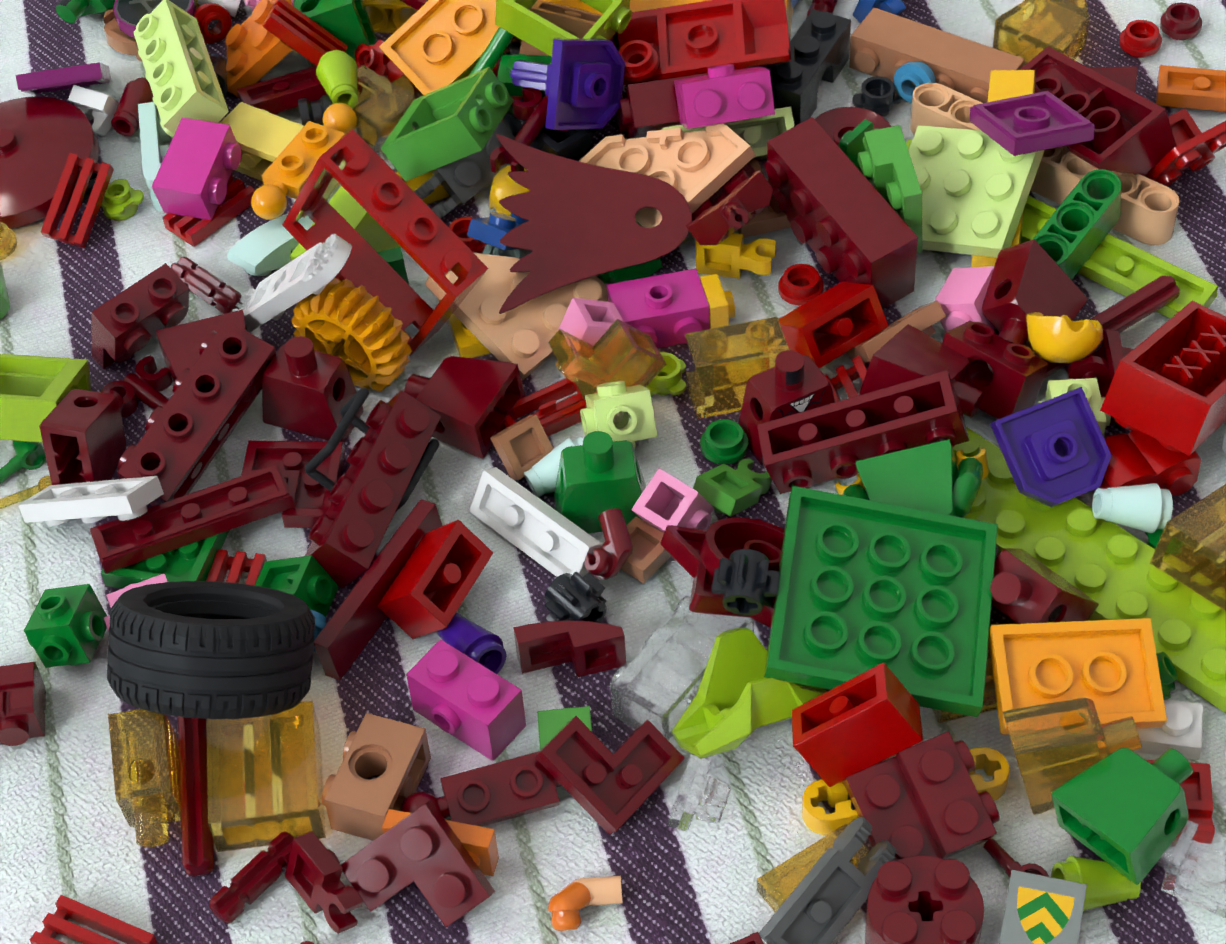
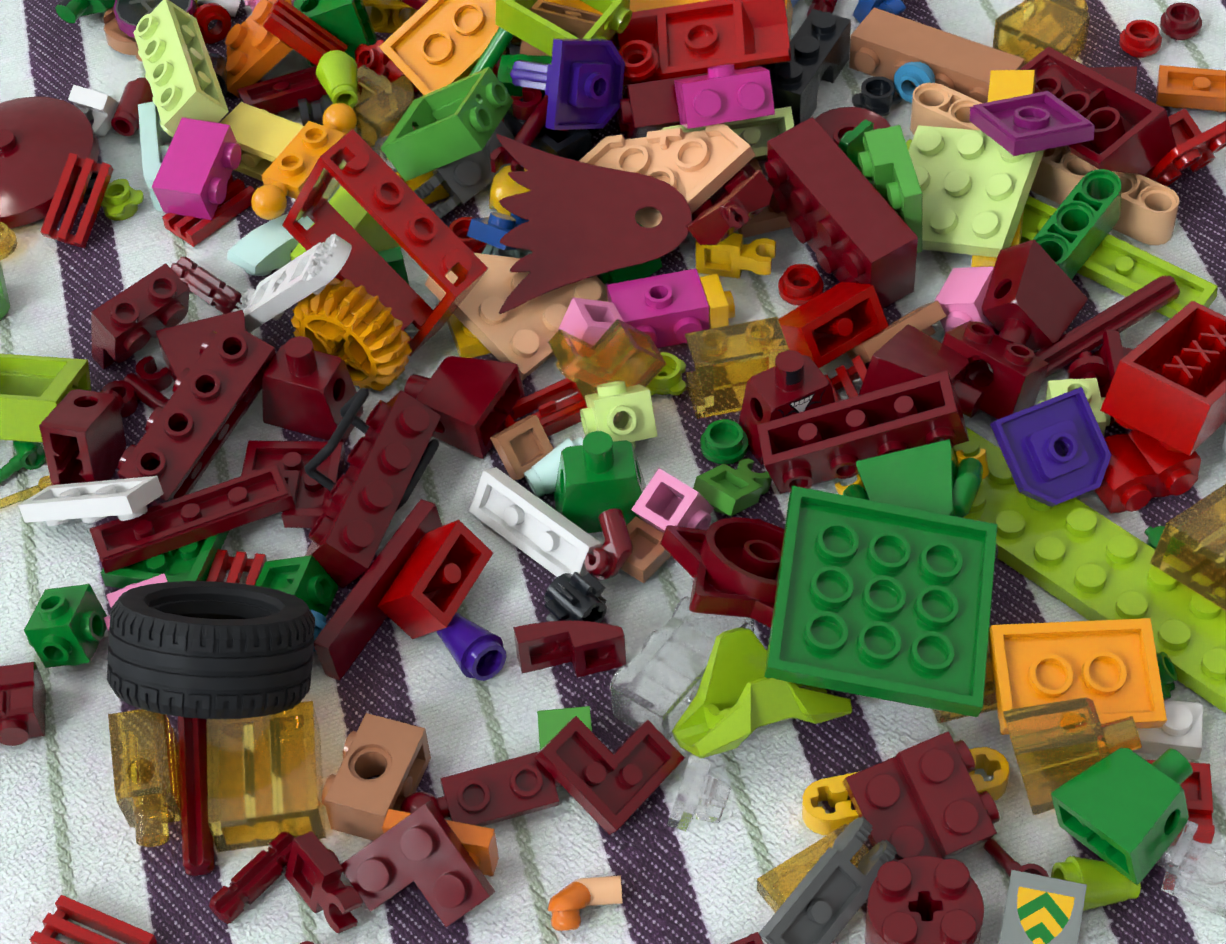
magenta tile [15,62,111,94] -> none
dark pink brick [406,639,526,761] -> none
black gear [711,549,781,616] -> none
red brick [792,662,923,787] -> none
dark red torso [990,548,1099,624] -> none
yellow hair [1026,312,1103,363] -> none
light aqua cone [1092,483,1173,533] -> none

